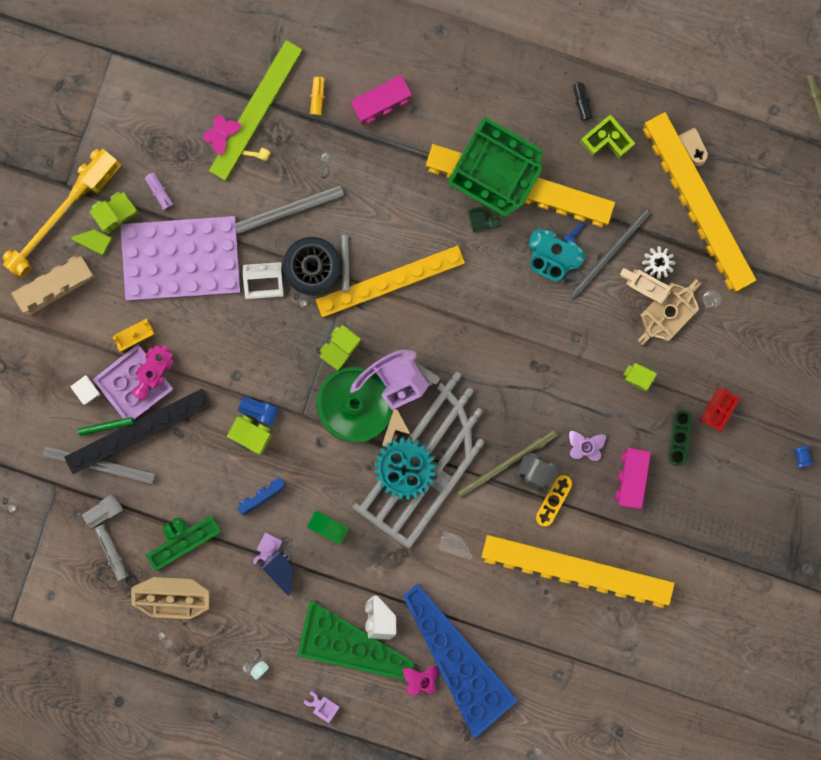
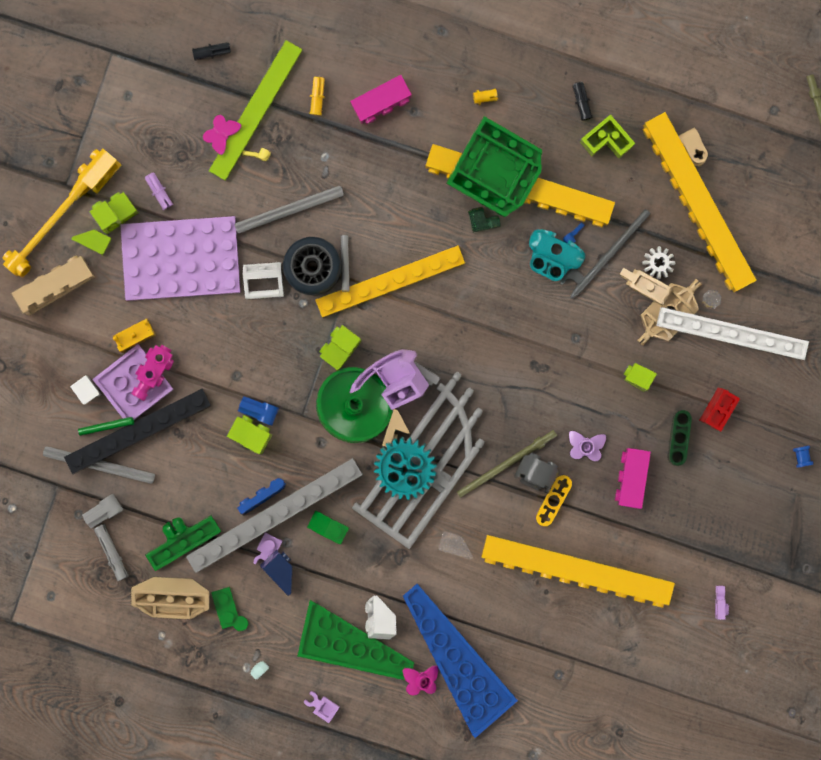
none -> light grey brick [186,458,363,573]
none -> black axle [192,42,231,61]
none -> green hinge [211,586,248,631]
none -> yellow pin [473,88,498,105]
none -> white tile [656,307,809,360]
none -> lavender plate [715,586,729,620]

